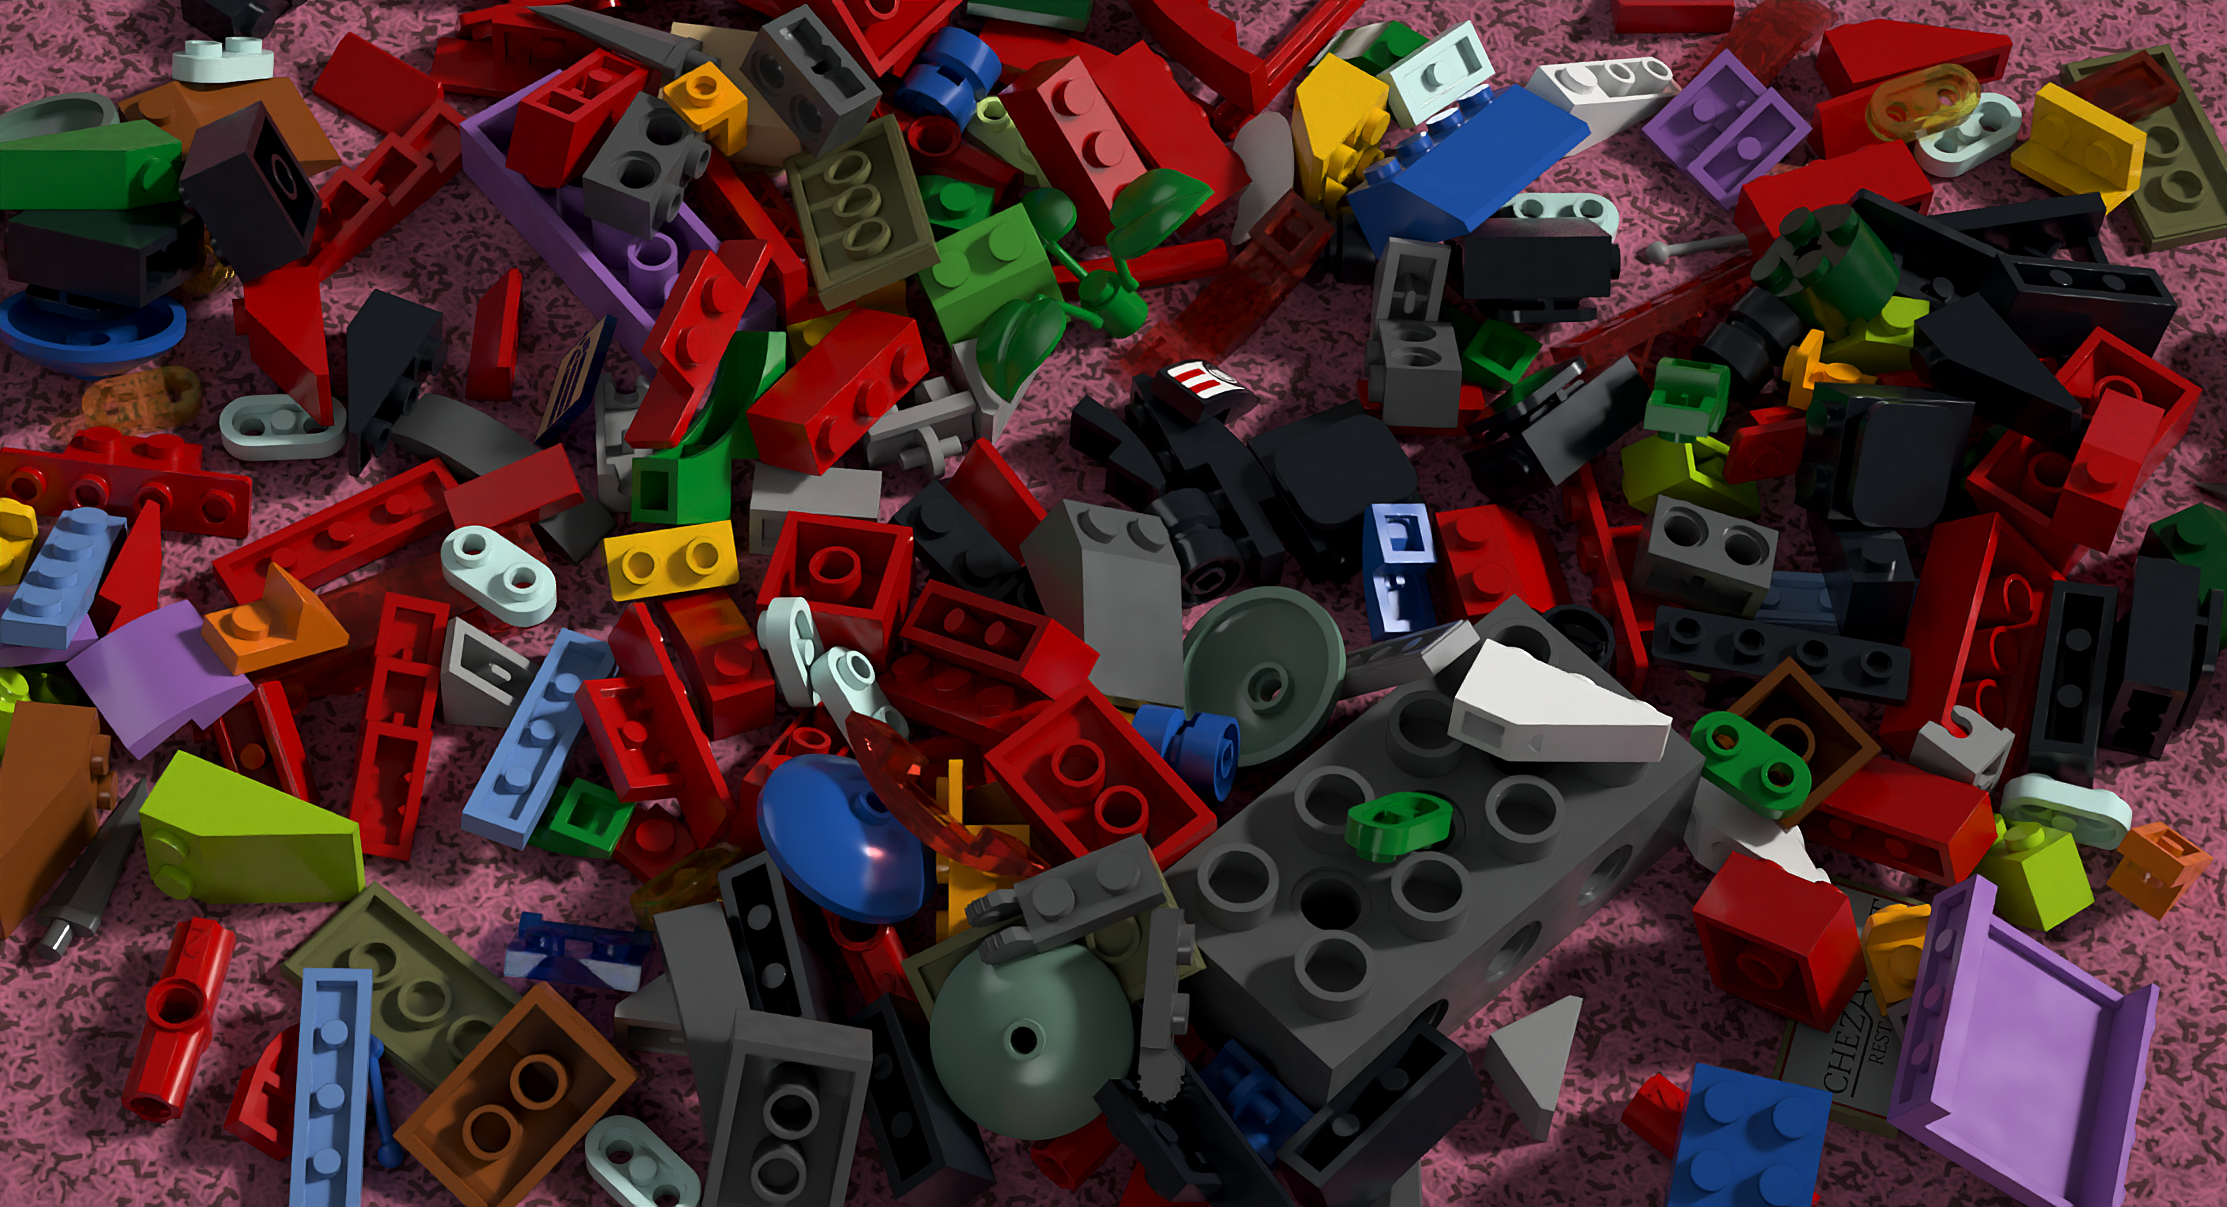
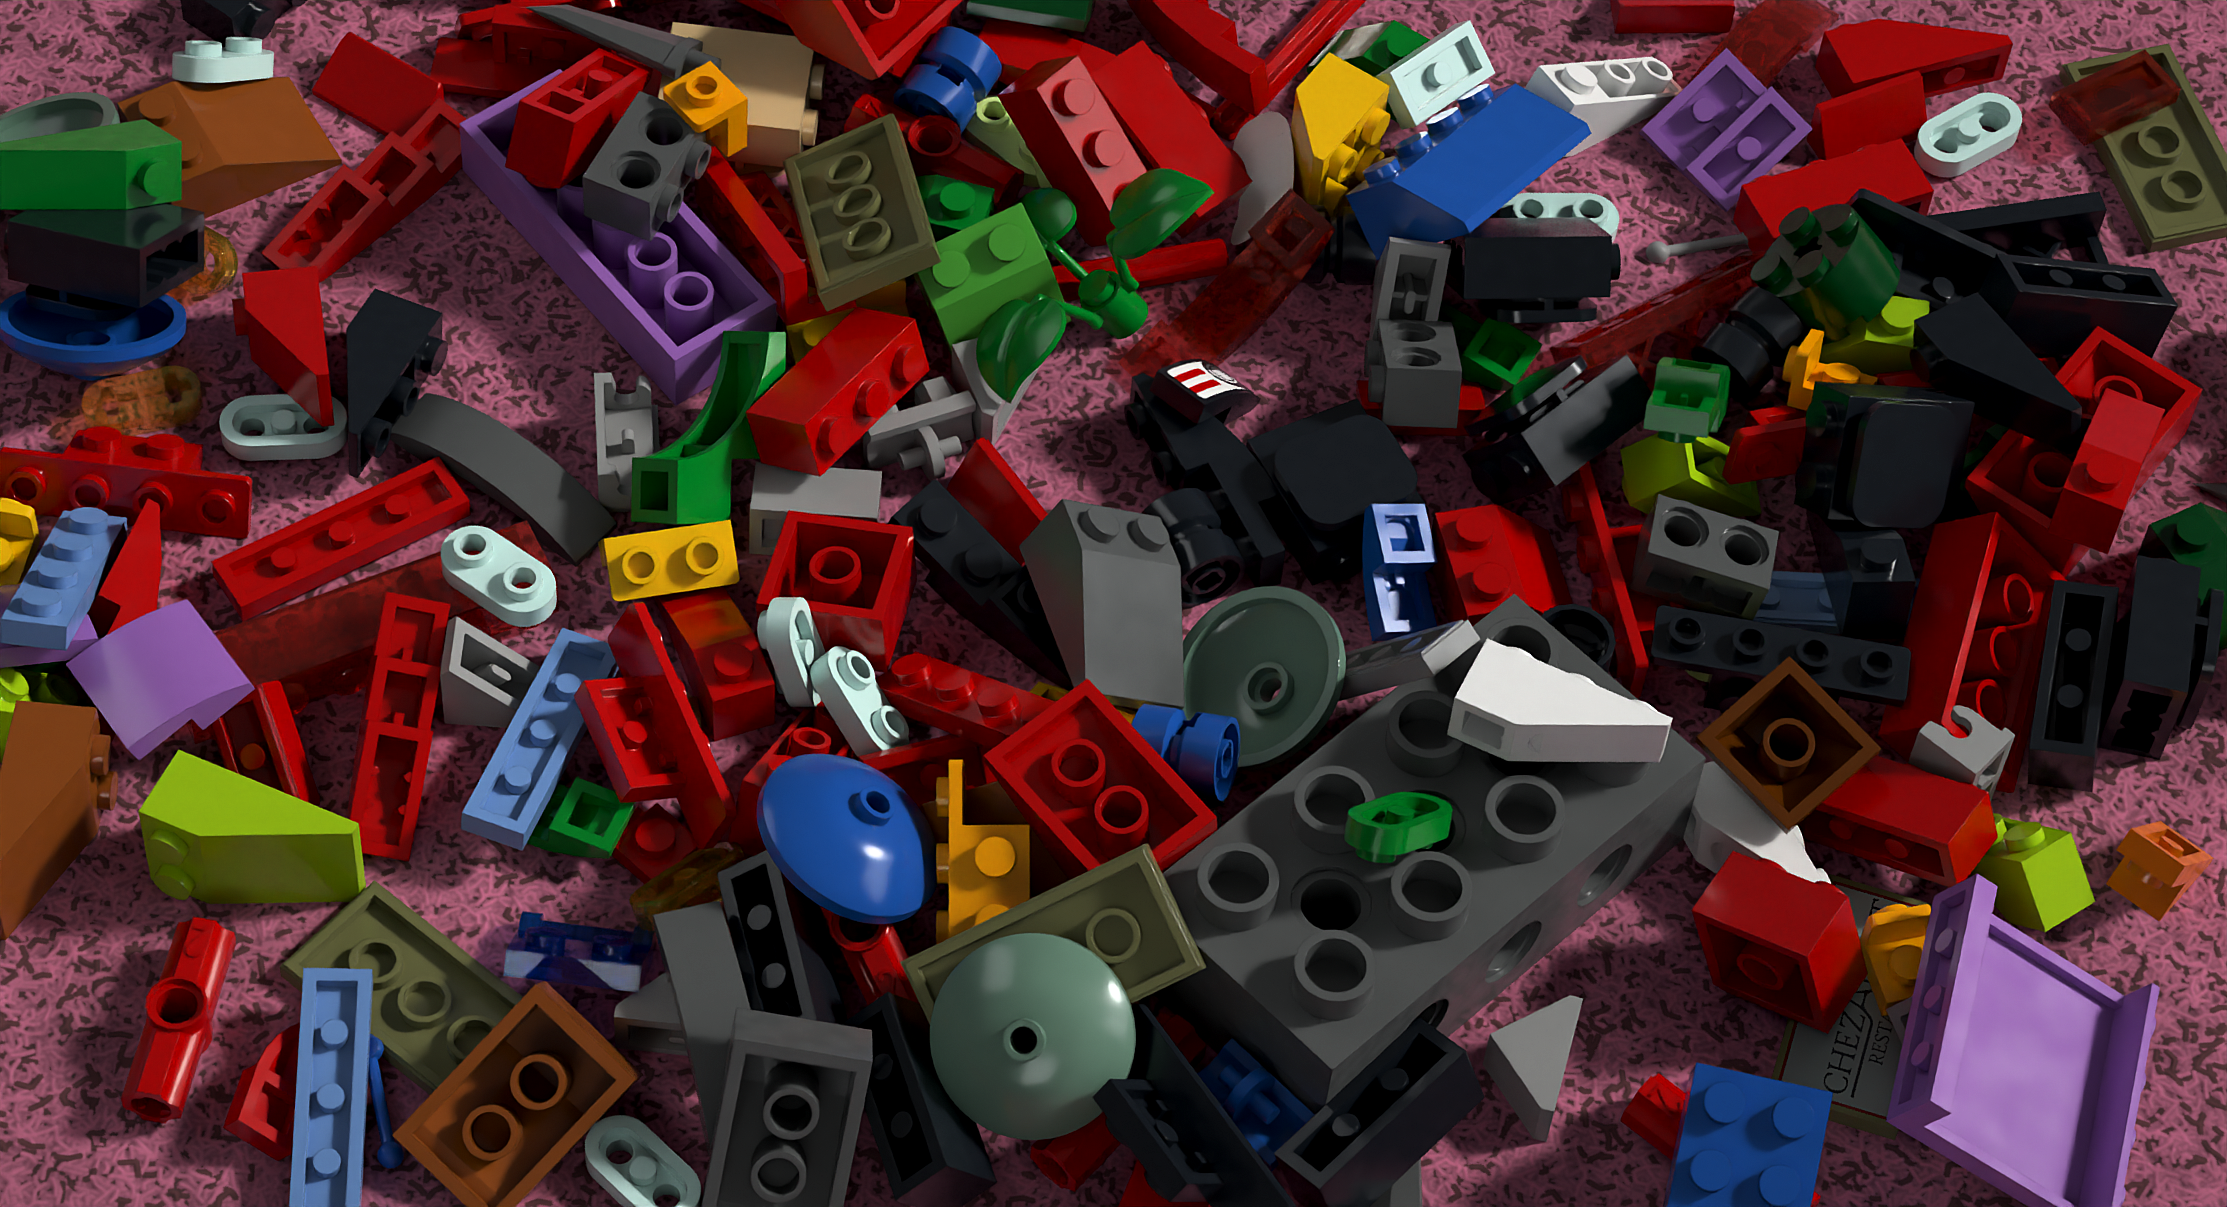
dark grey bar [34,777,148,962] -> none
black brick [178,100,323,284] -> none
orange slope [201,562,350,676] -> none
red slope [443,443,586,537] -> none
red slope [465,268,524,402] -> none
clear blue piece [534,313,618,447] -> none
red bracket [624,239,775,449] -> none
dark grey brick [739,4,883,159] -> none
clear red slope [845,710,1052,883] -> none
red brick [899,579,1100,702] -> none
dark grey hinge [965,833,1168,966] -> none
black slope [1069,395,1166,513] -> none
dark grey hinge [1137,907,1195,1105] -> none
green plate [1688,711,1812,820] -> none
clear yellow plate [1865,63,1981,143] -> none
light aqua plate [2000,773,2132,850] -> none
yellow bracket [2010,82,2147,215] -> none

